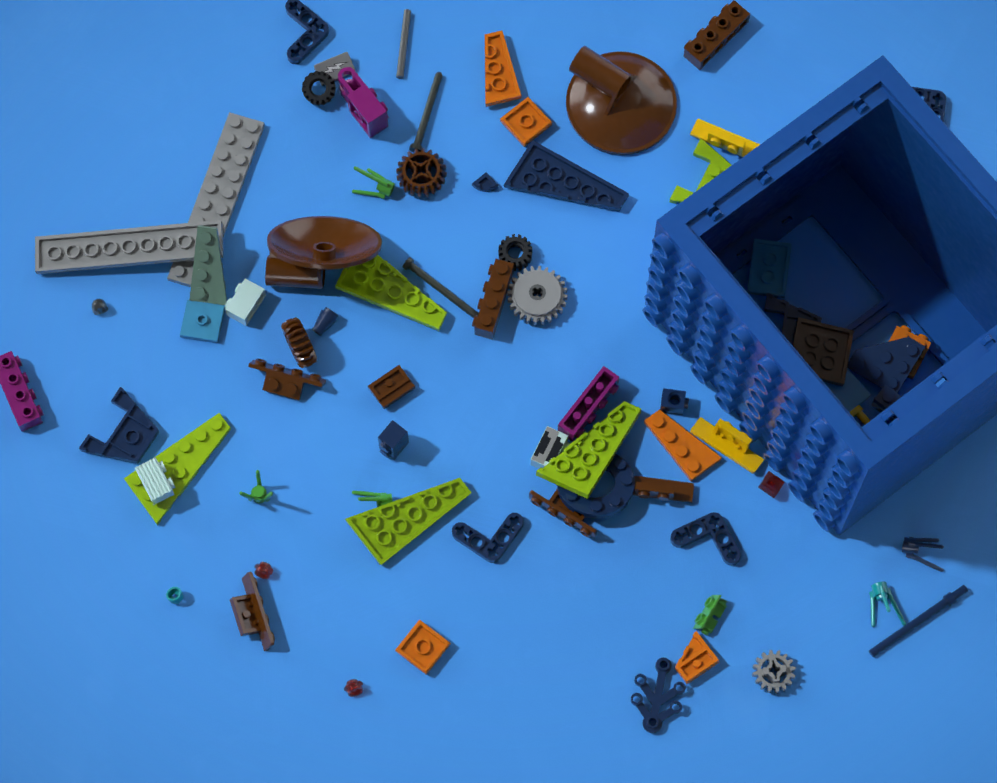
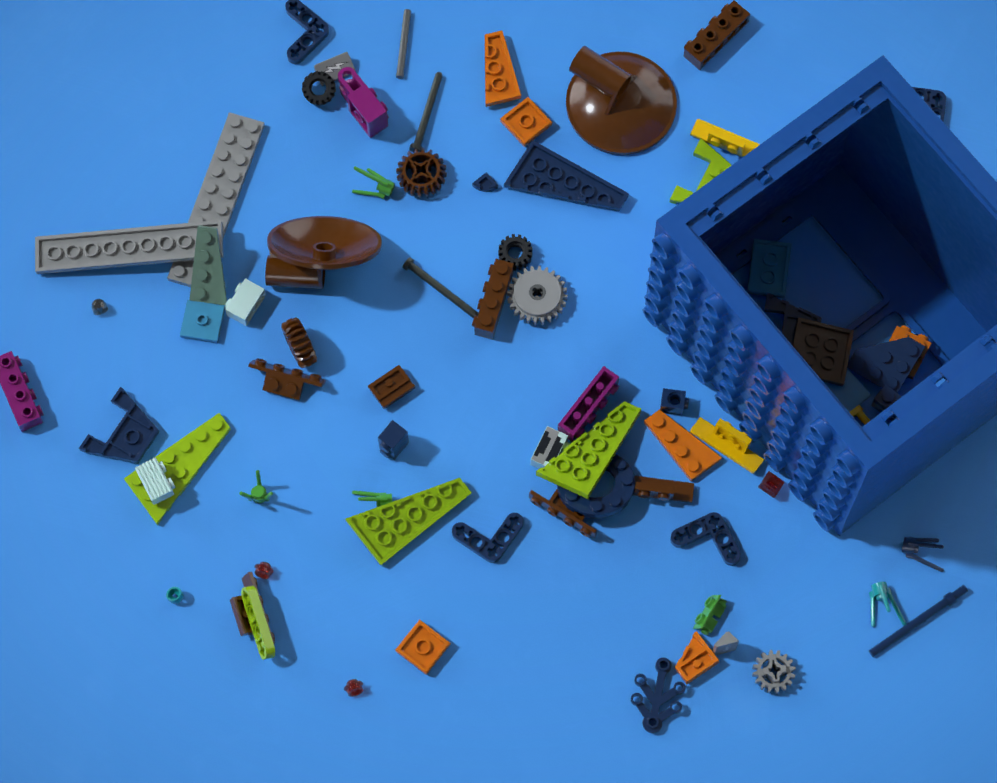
dark blue cone [312,307,338,336] -> none
lime wing [335,255,447,331] -> none
none -> lime beam [241,586,275,660]
none -> light grey slope [712,631,739,655]

